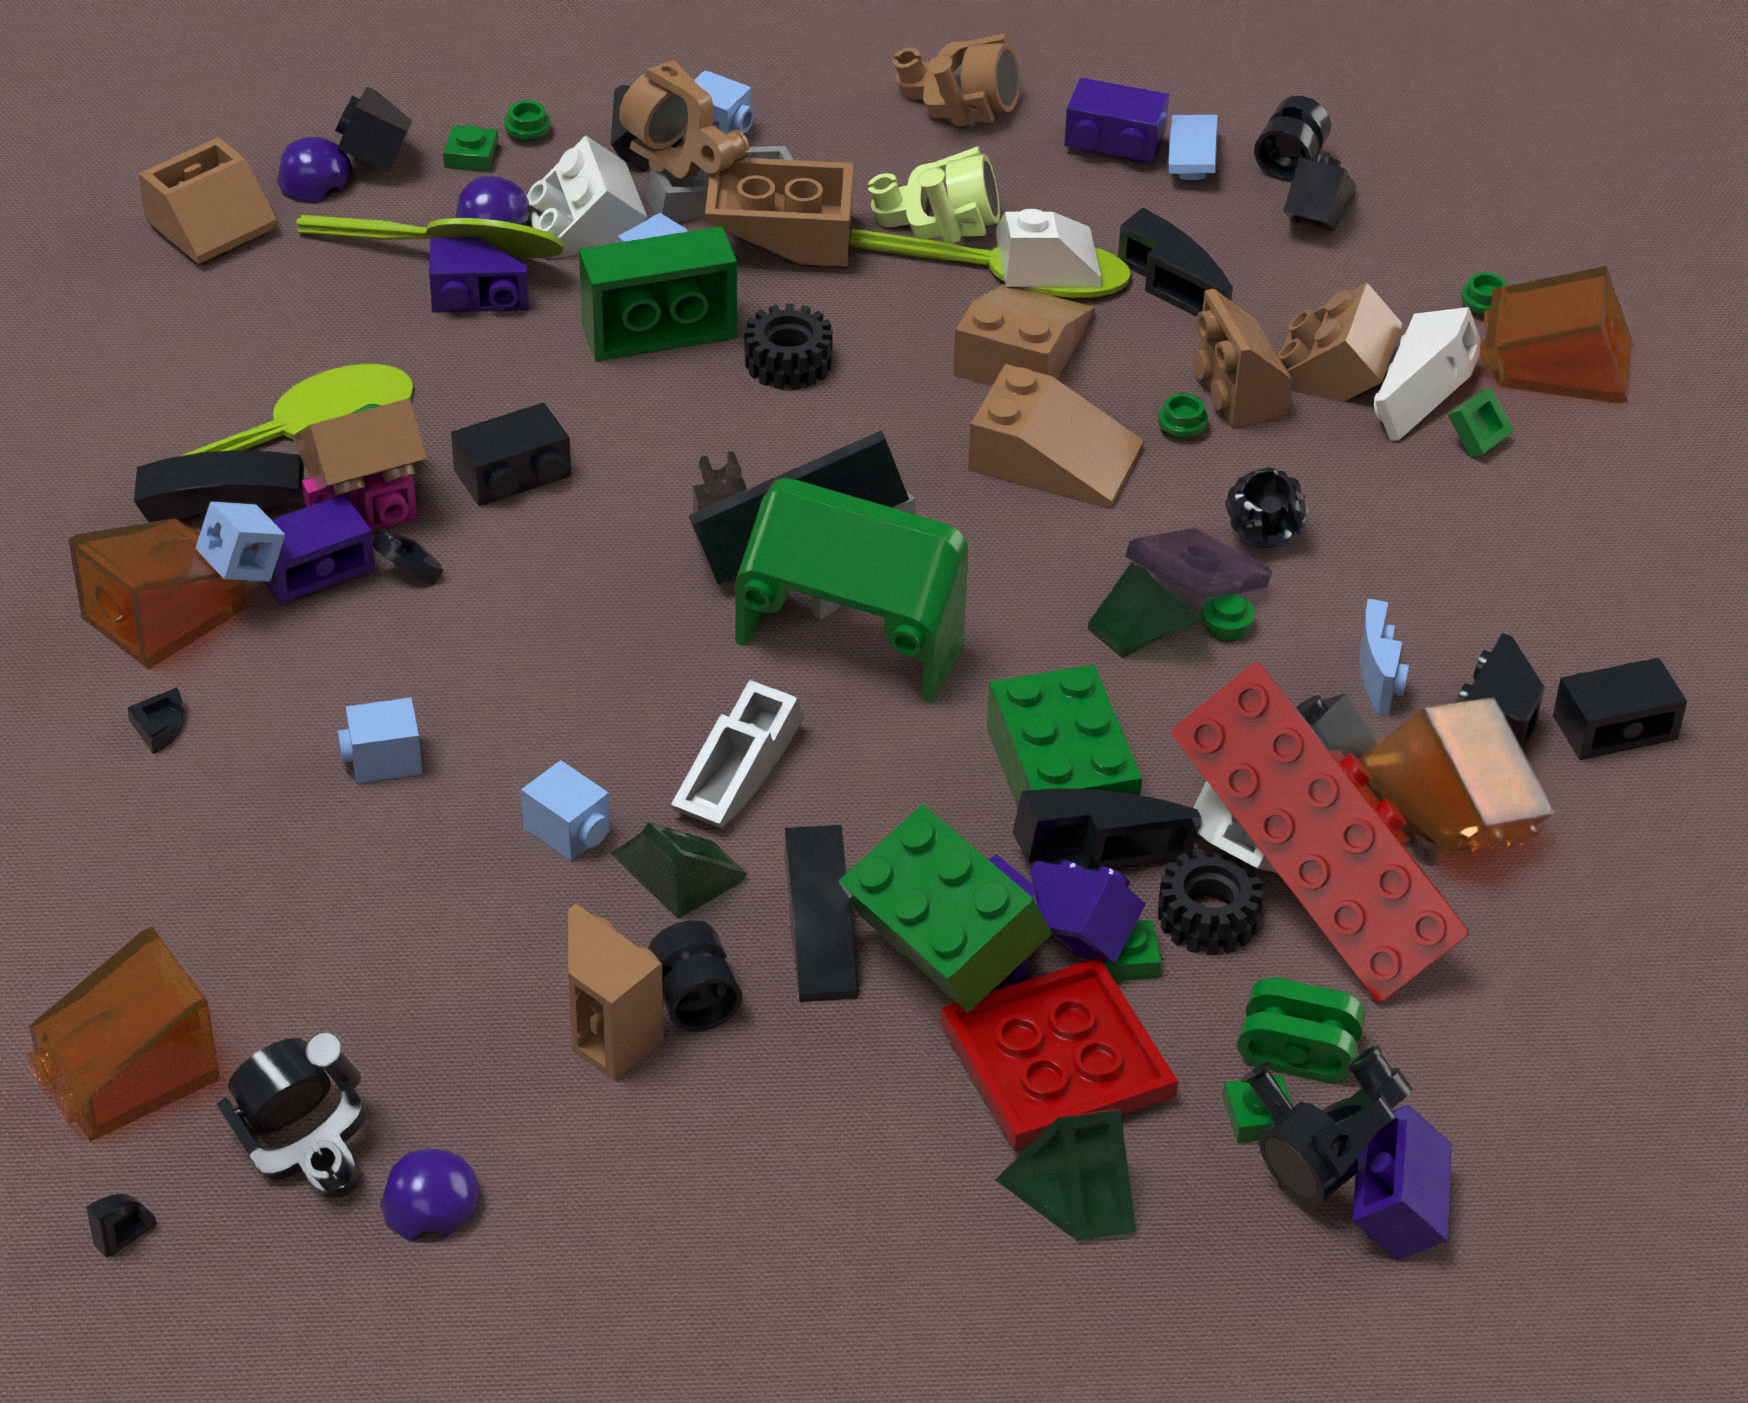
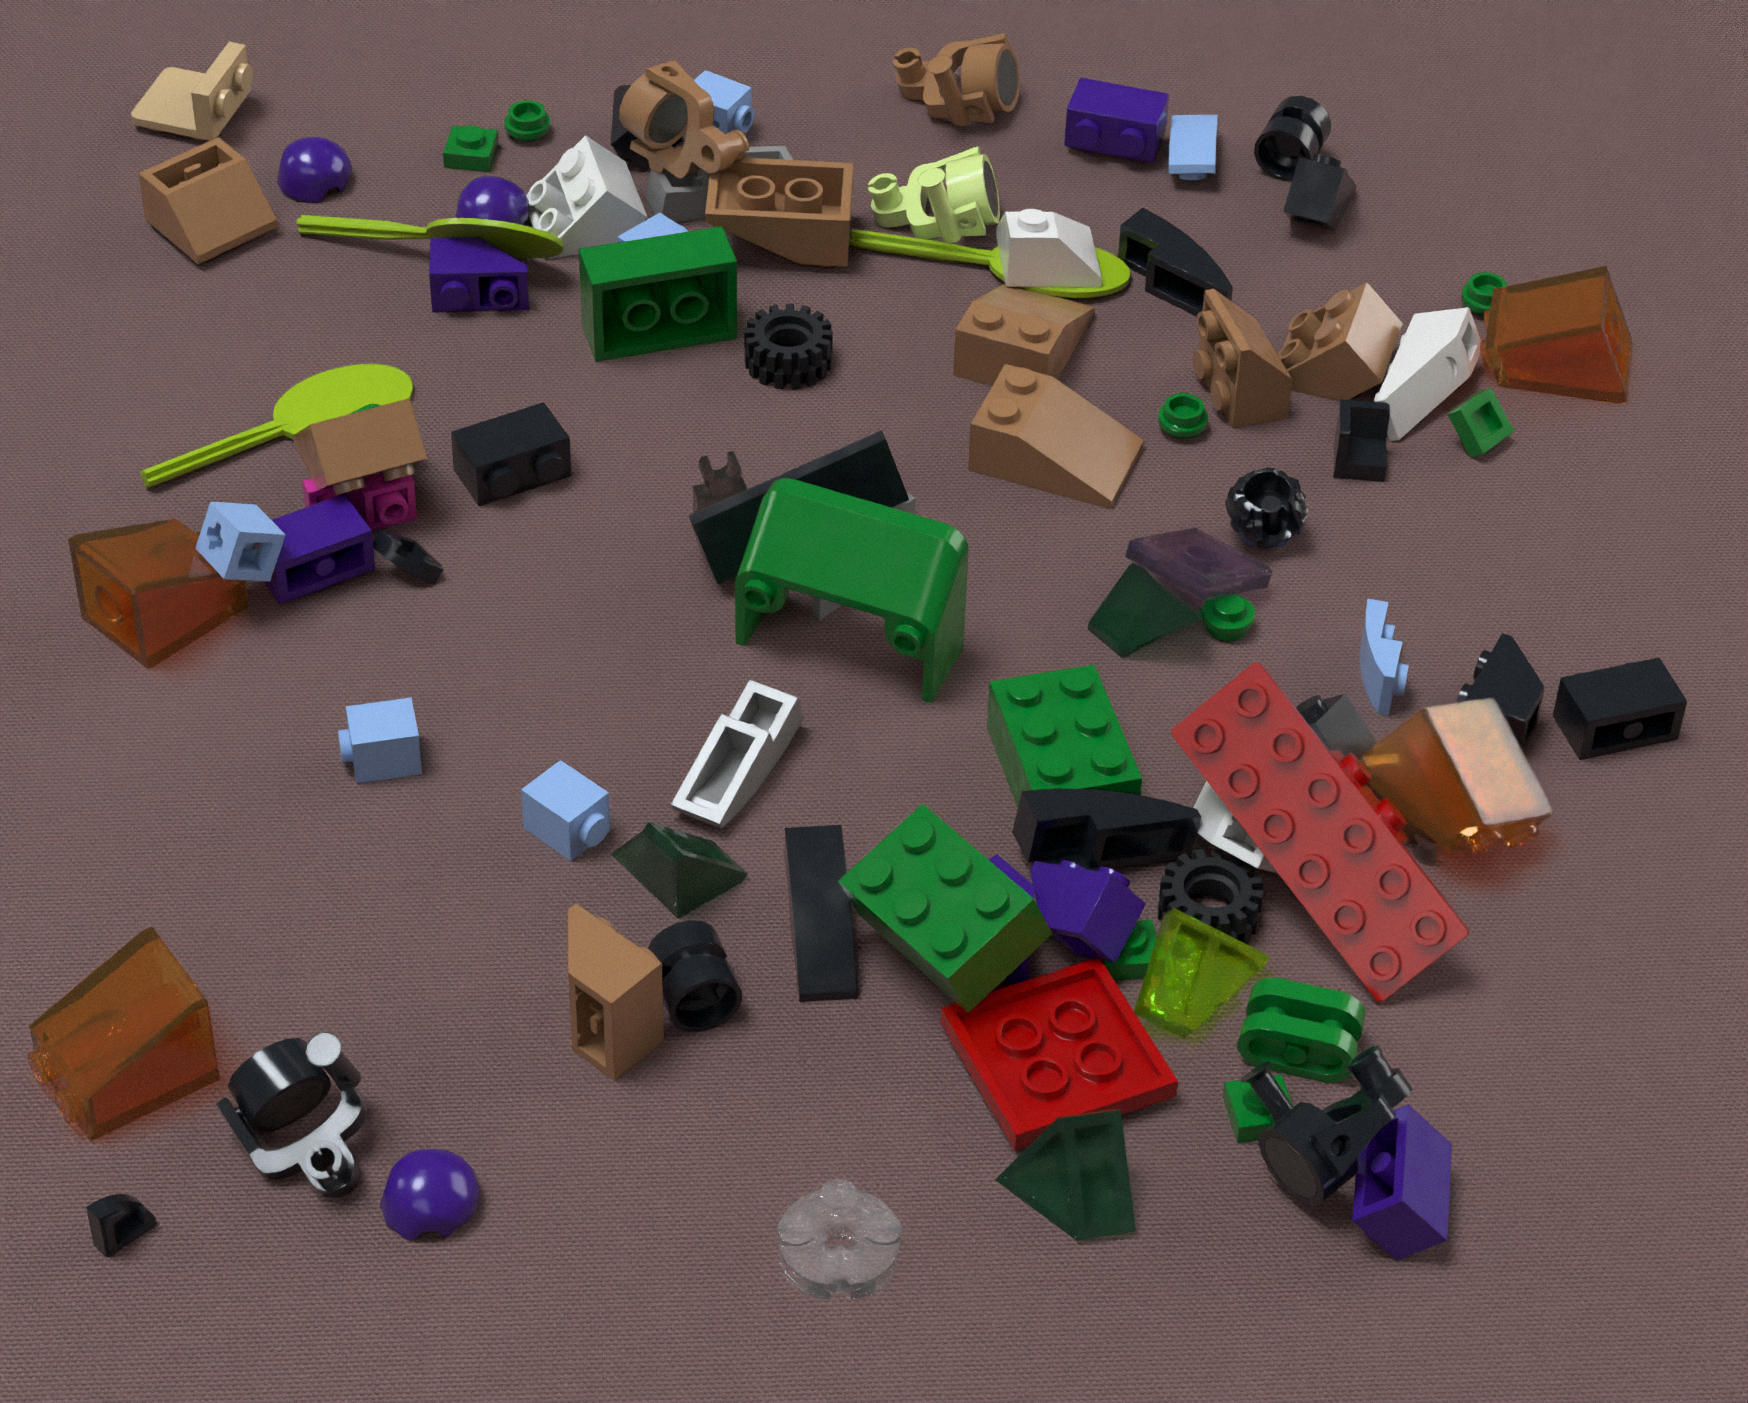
black tile [127,687,184,754] -> none
black slope [134,450,304,529] -> none
black slope [335,87,412,173] -> none
none -> tan bracket [131,41,253,141]
none -> clear plate [777,1179,902,1300]
none -> clear neon green wing [1134,908,1269,1038]
none -> black panel [1333,399,1390,482]

